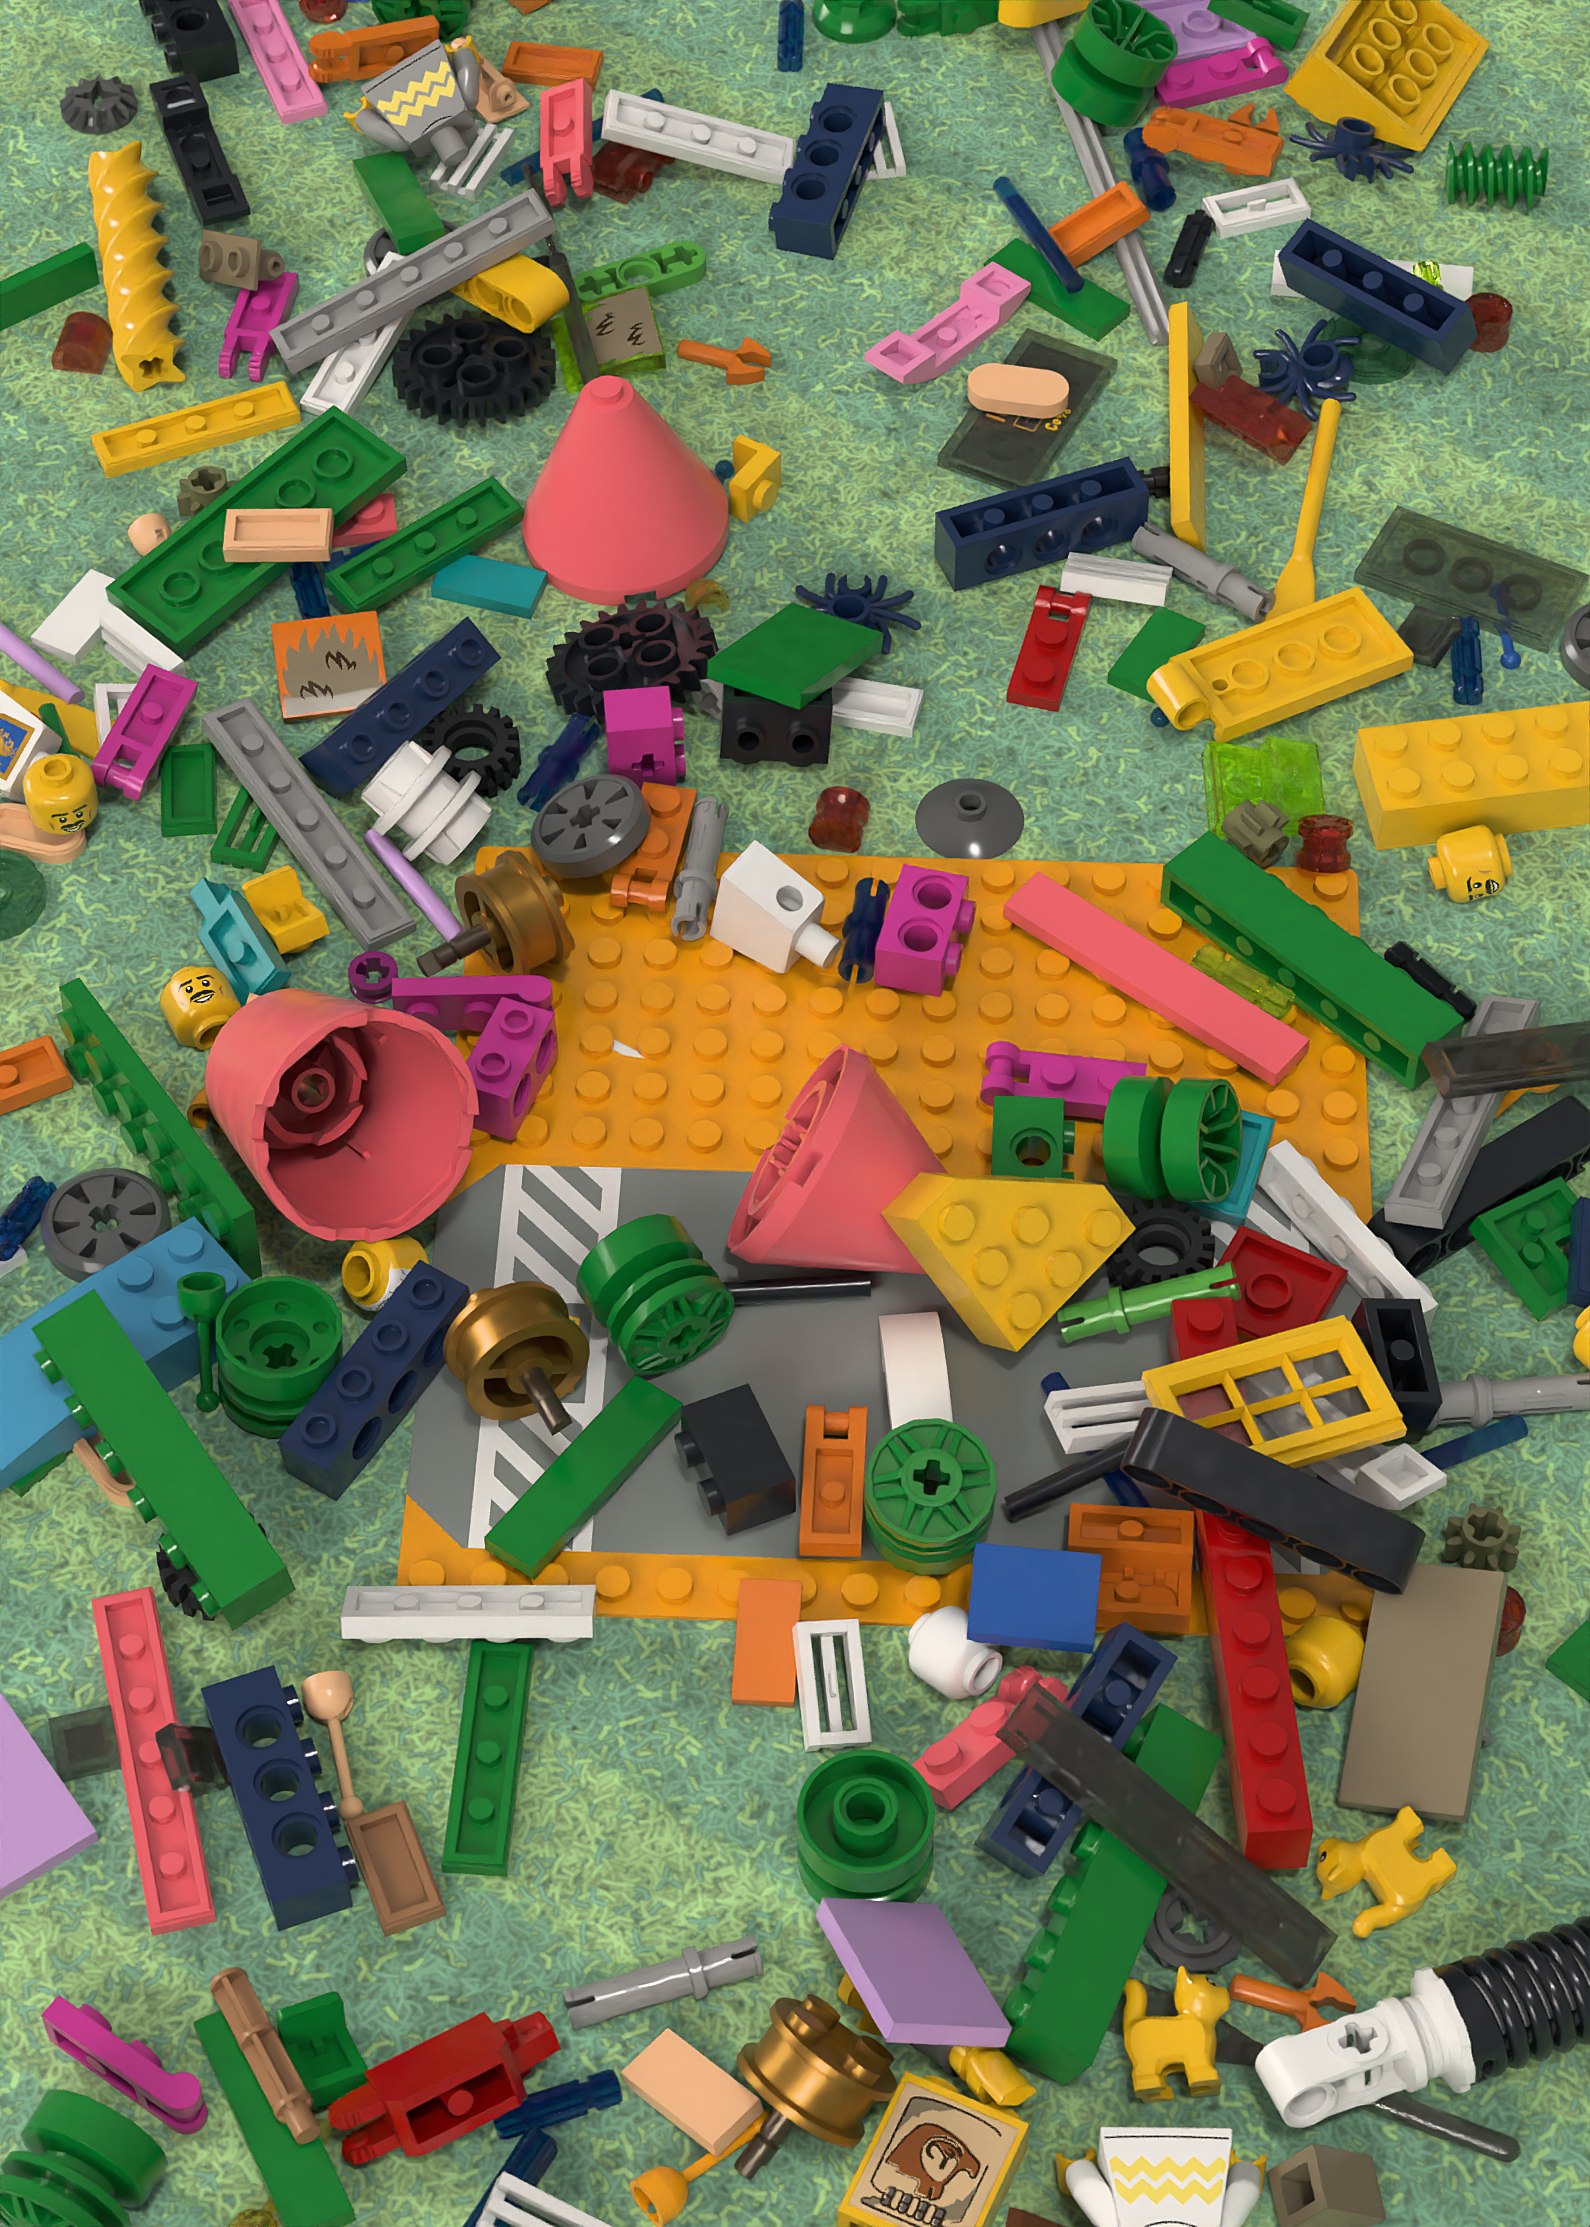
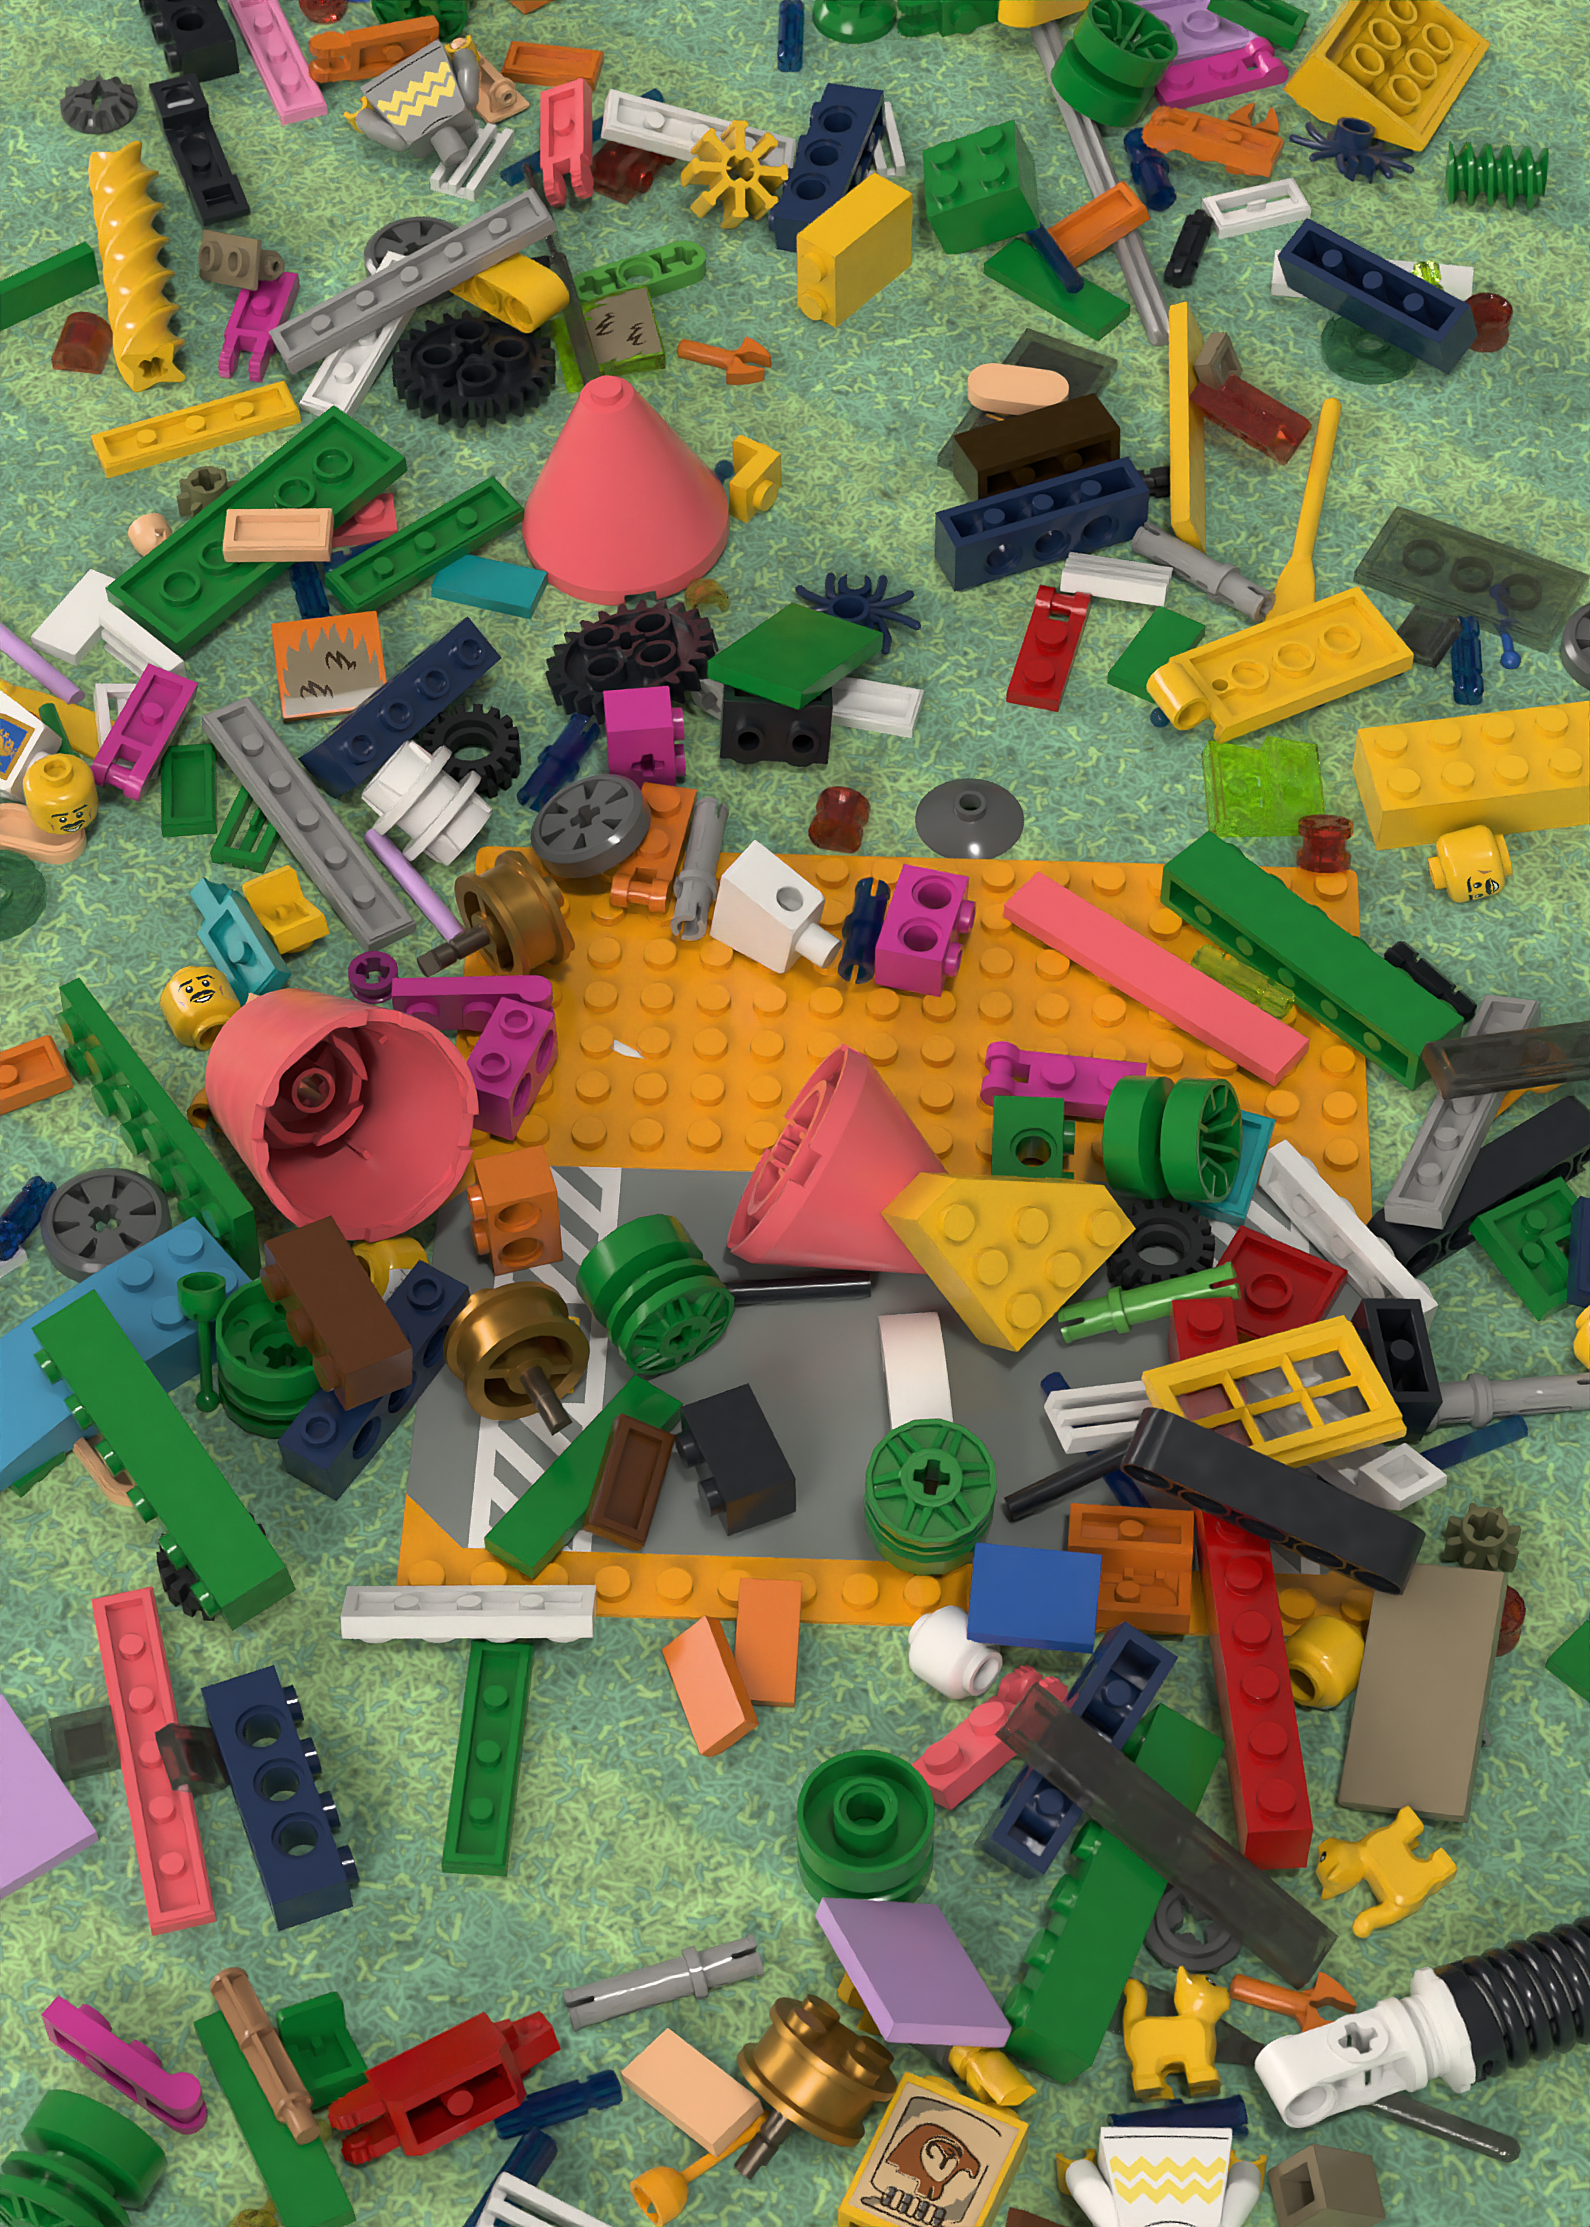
light nougat hinge [301,1671,364,1820] -> none
medium nougat tile [344,1800,447,1937] -> none
green tile [352,151,446,255] -> none
white tile [792,1619,872,1752] -> none
orange plate [799,1404,868,1558] -> none
bright pink slope [864,261,1031,384] -> none
olive gear [1221,800,1290,868] -> none
dark blue animal [1249,319,1362,423] -> none
none -> reddish brown brick [260,1216,412,1411]
none -> orange brick [466,1144,563,1276]
none -> reddish brown tile [581,1413,675,1551]
none -> orange tile [661,1615,759,1757]
none -> yellow gear [681,120,788,229]
none -> yellow brick [797,172,913,328]
none -> green brick [922,119,1040,254]
none -> dark brown brick [952,393,1120,502]
none -> clear blue pin [1107,2094,1248,2139]

